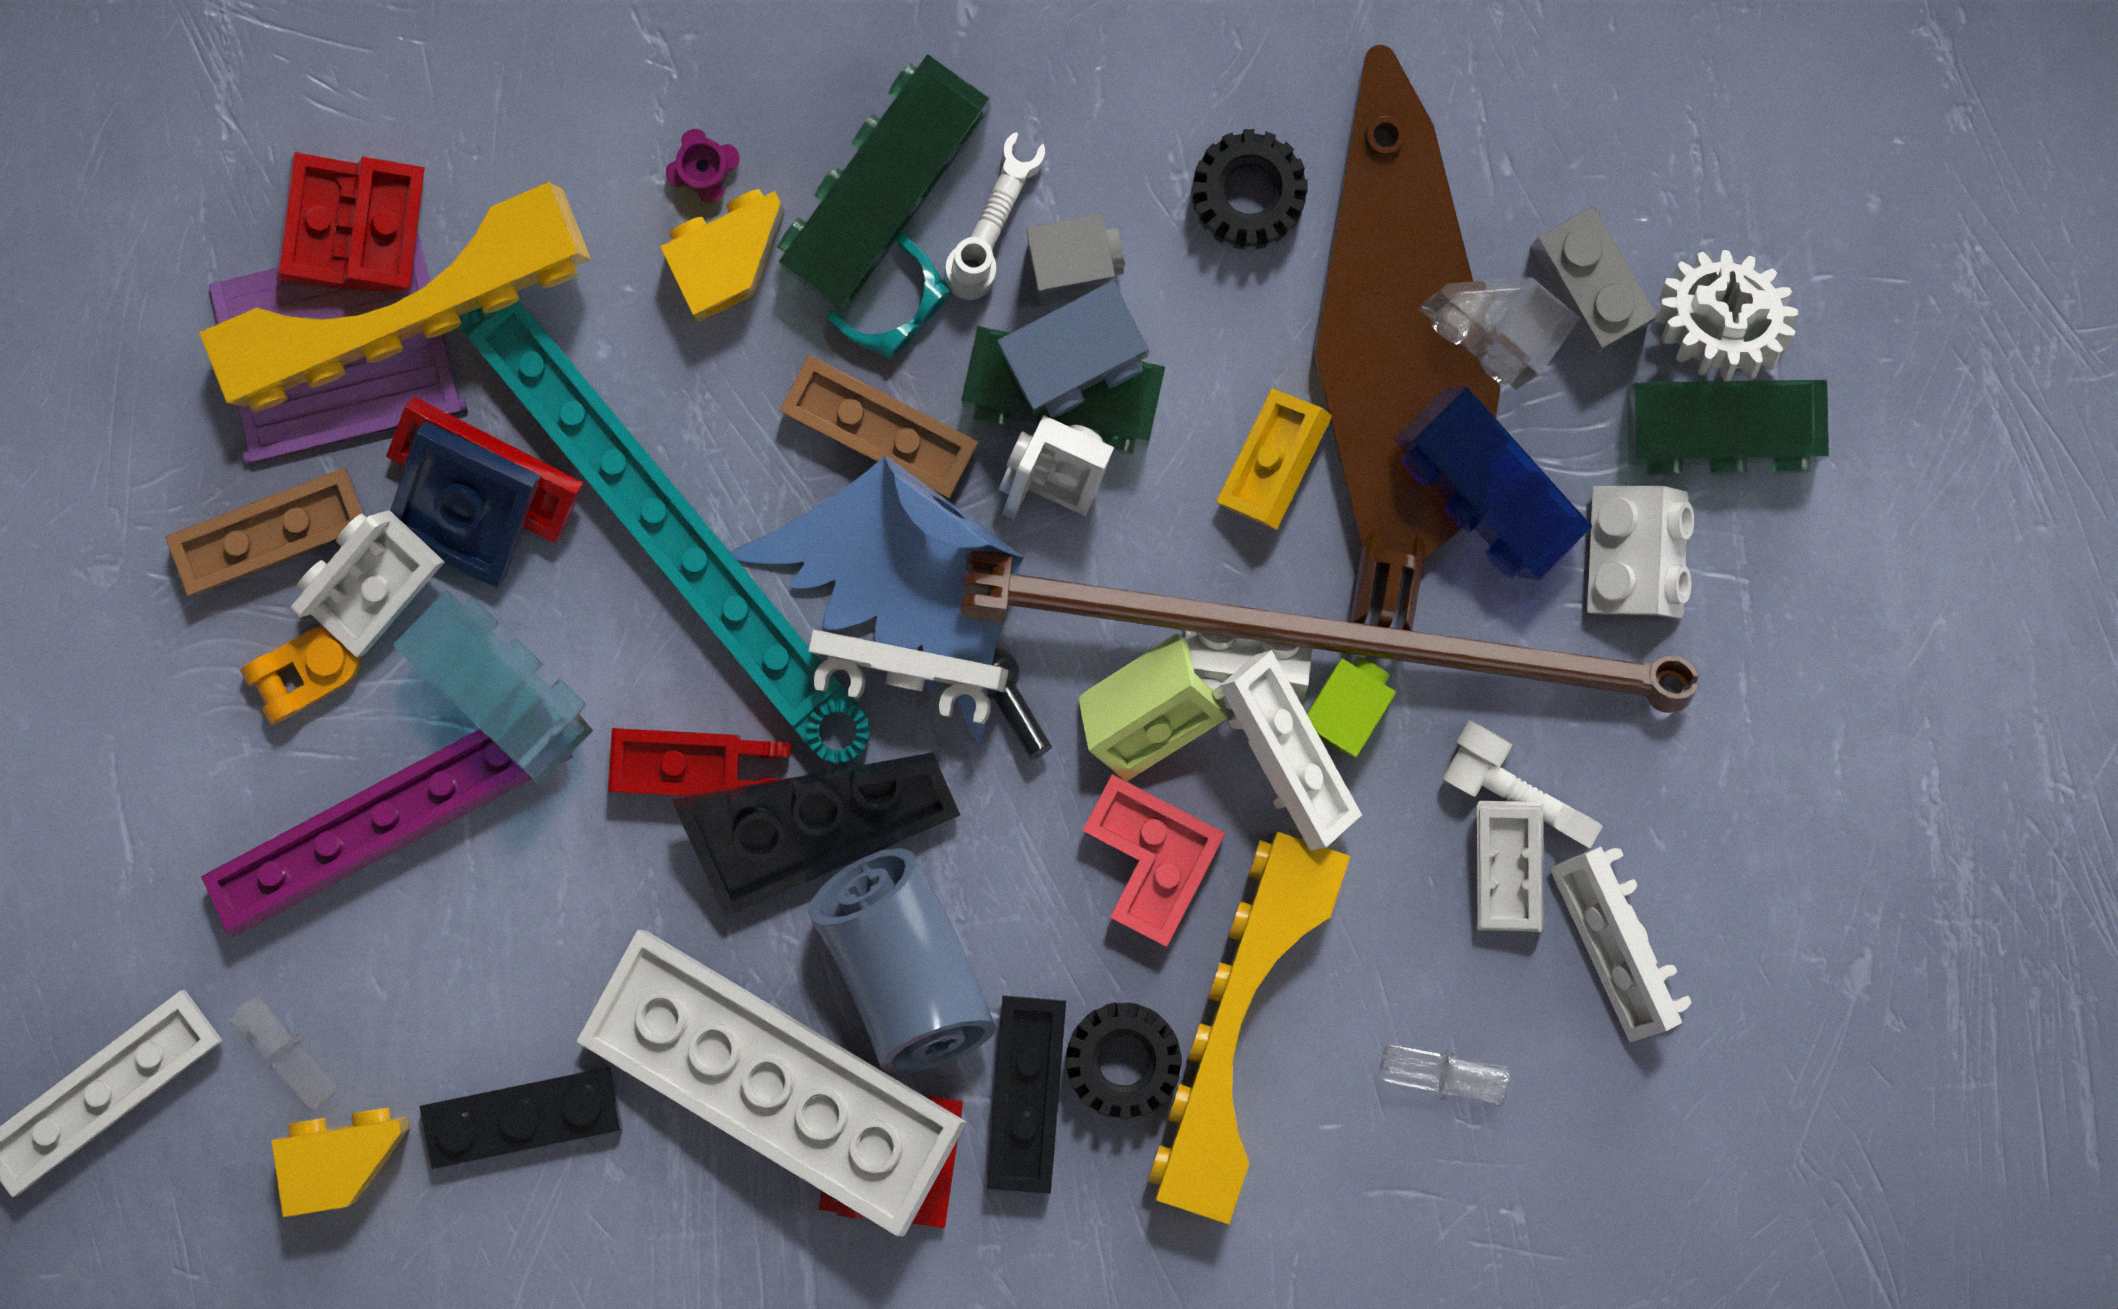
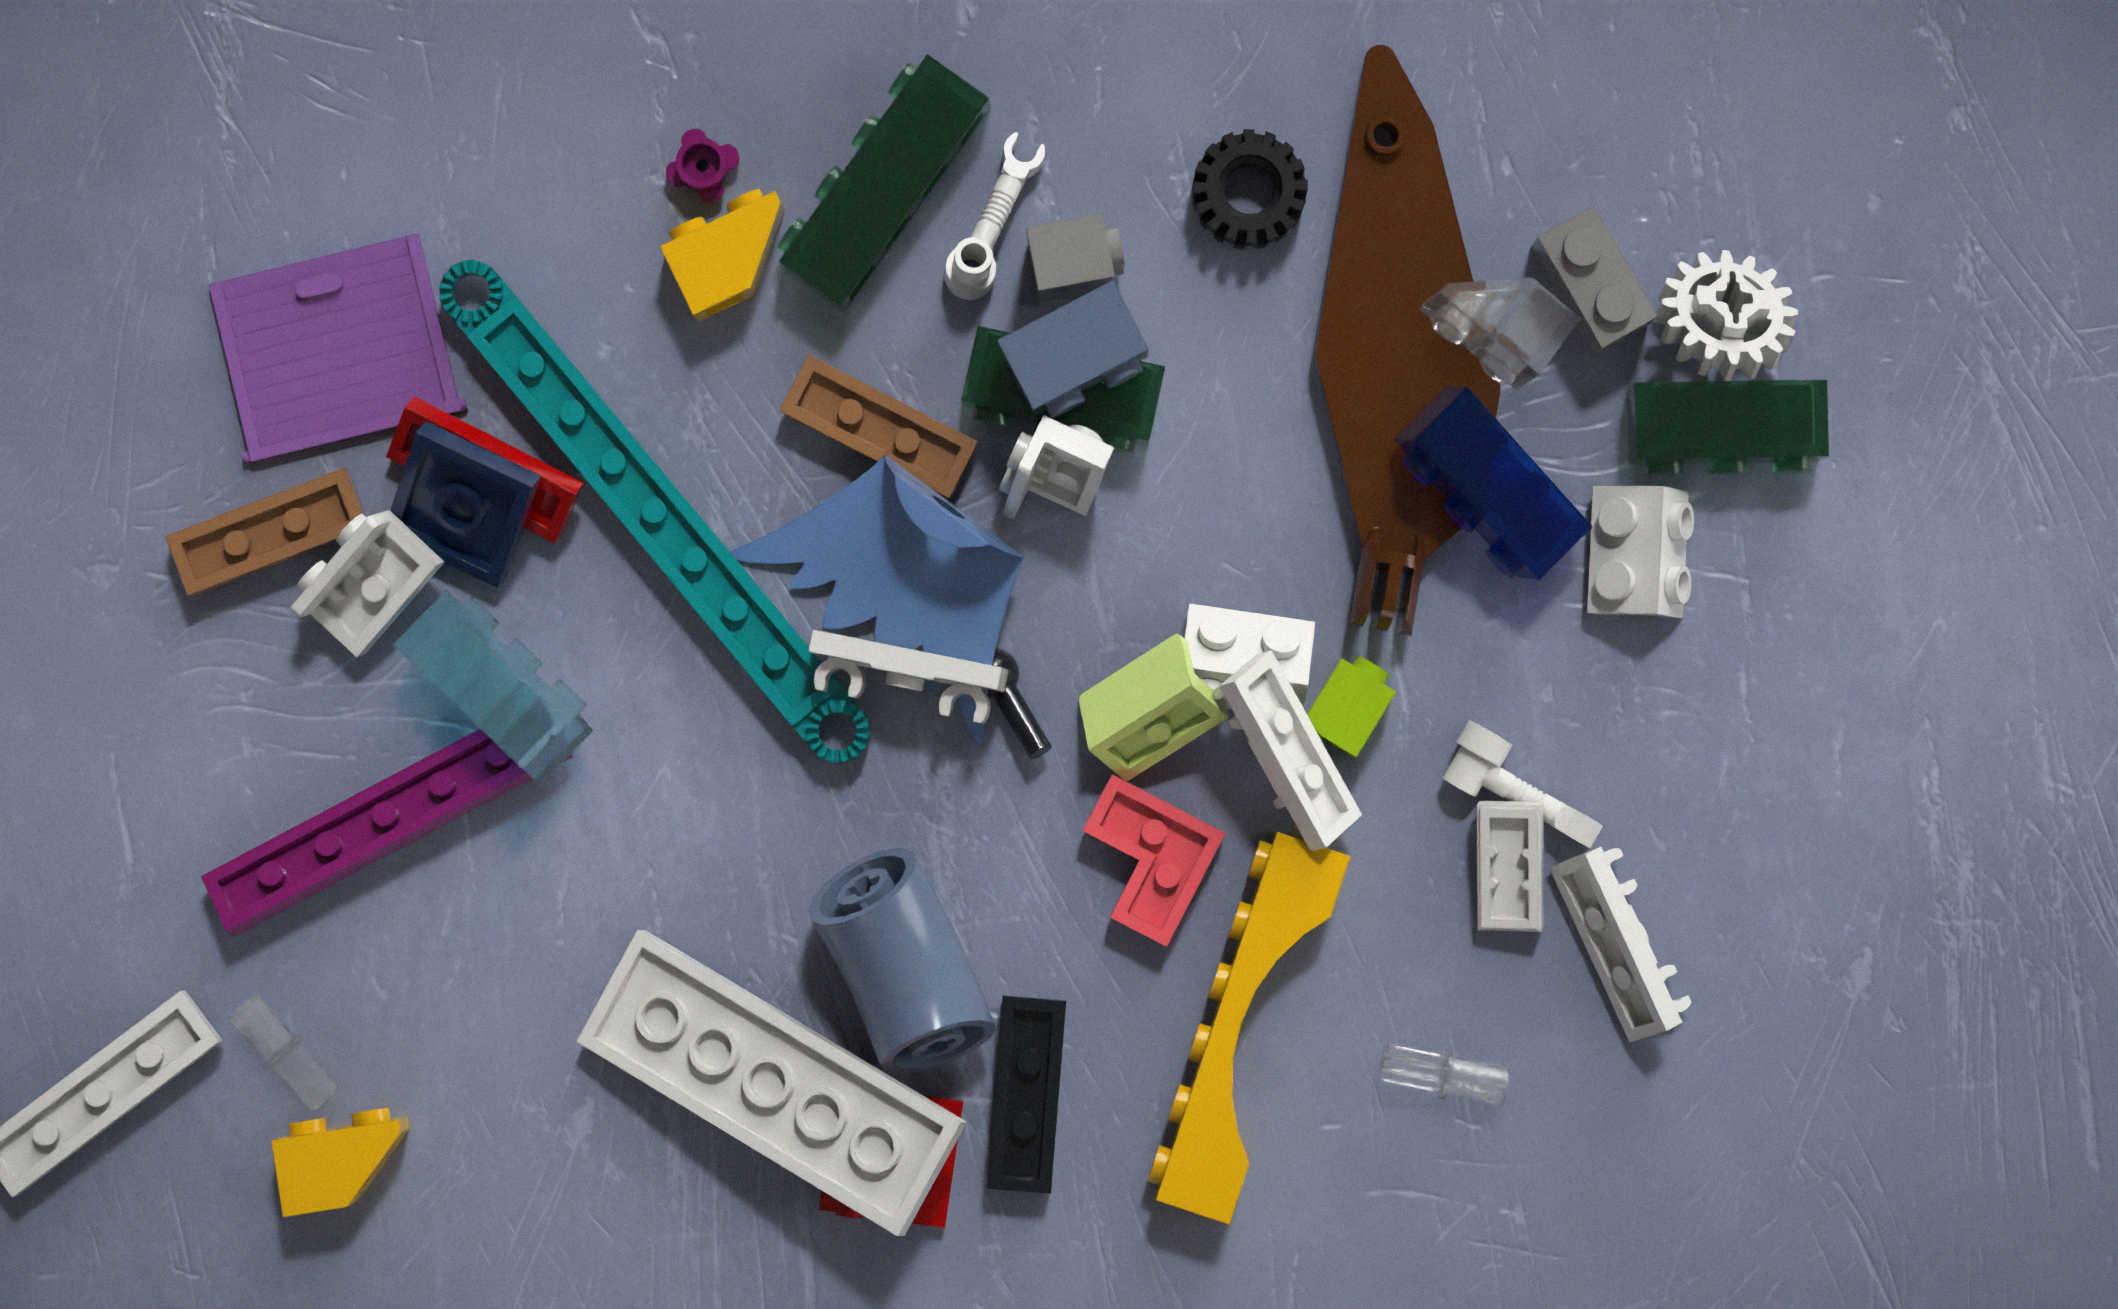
yellow arch [199,182,592,412] -> none
light orange plate [240,626,362,726] -> none
red slope [276,152,425,292] -> none
black plate [419,1066,623,1169] -> none
red hinge [608,728,791,796] -> none
black wing [673,752,960,917] -> none
teal cap [825,233,952,361] -> none
reddish brown hinge [960,551,1699,713] -> none
black tyre [1066,1002,1182,1119] -> none
yellow plate [1216,388,1332,530] -> none

